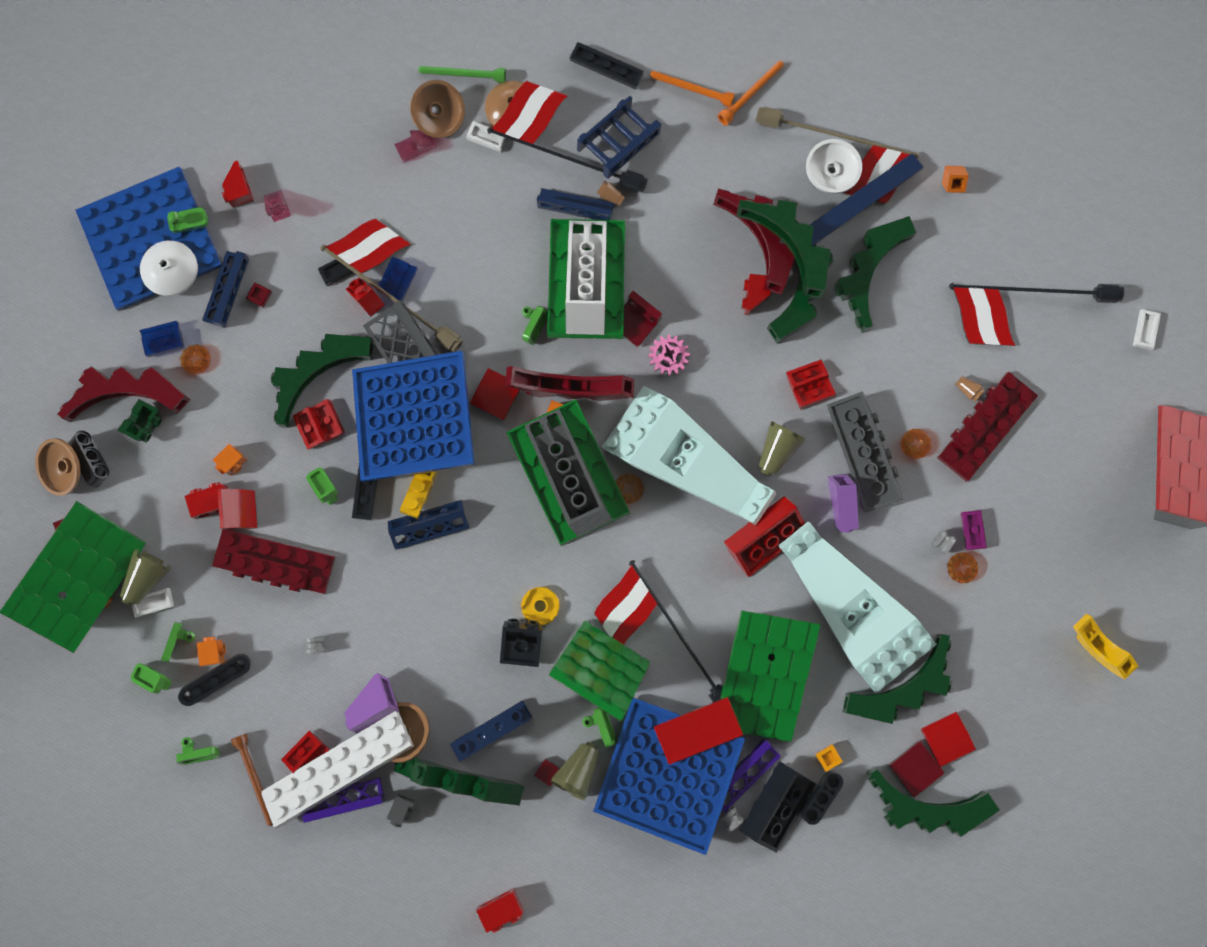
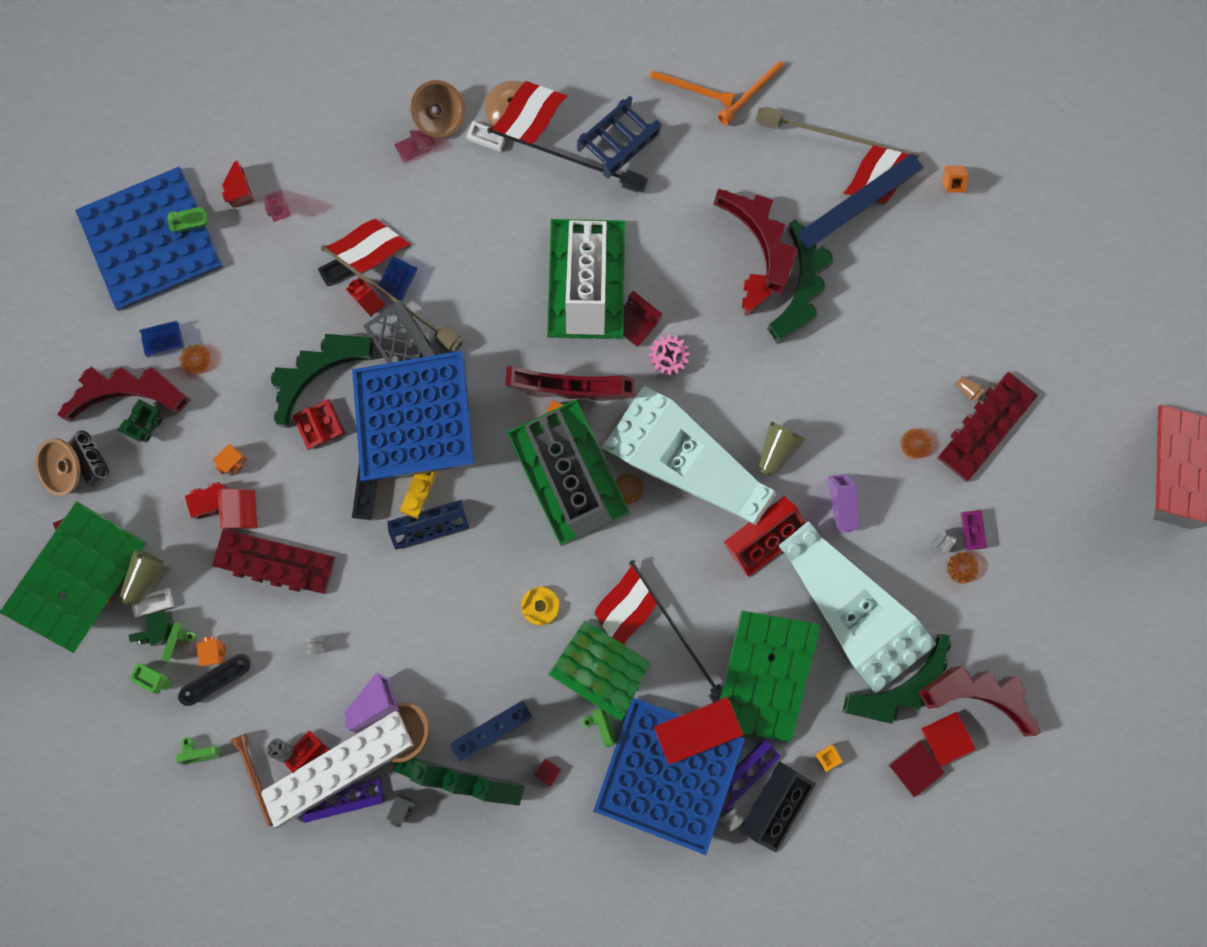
white dish [140,241,198,296] -> none
dark blue fence [202,251,249,328] -> none
dark red tile [246,282,272,308] -> none
bright green piece [306,468,338,505] -> none
bright green piece [418,66,506,83] -> none
red slope [470,368,520,420] -> none
red brick [476,888,524,933] -> none
black plate [500,618,543,667] -> none
bright green piece [522,306,548,345] -> none
dark blue fence [537,188,614,220] -> none
olive cone [551,742,599,801] -> none
black plate [570,42,644,90] -> none
medium nougat cone [597,181,625,206] -> none
dark green arch [736,200,830,299] -> none
red slope [786,359,836,410] -> none
black beam [801,771,843,825] -> none
white dish [806,139,862,194] -> none
dark grey plate [826,391,903,513] -> none
dark green arch [835,216,916,333] -> none
dark green arch [867,767,1000,837] -> none
flag [949,283,1124,346] -> none
yellow arch [1073,614,1139,680] -> none
white tile [1133,309,1161,350] -> none
none -> dark green brick [129,611,174,646]
none -> dark grey wheel [267,738,293,762]
none -> dark red arch [918,666,1042,737]

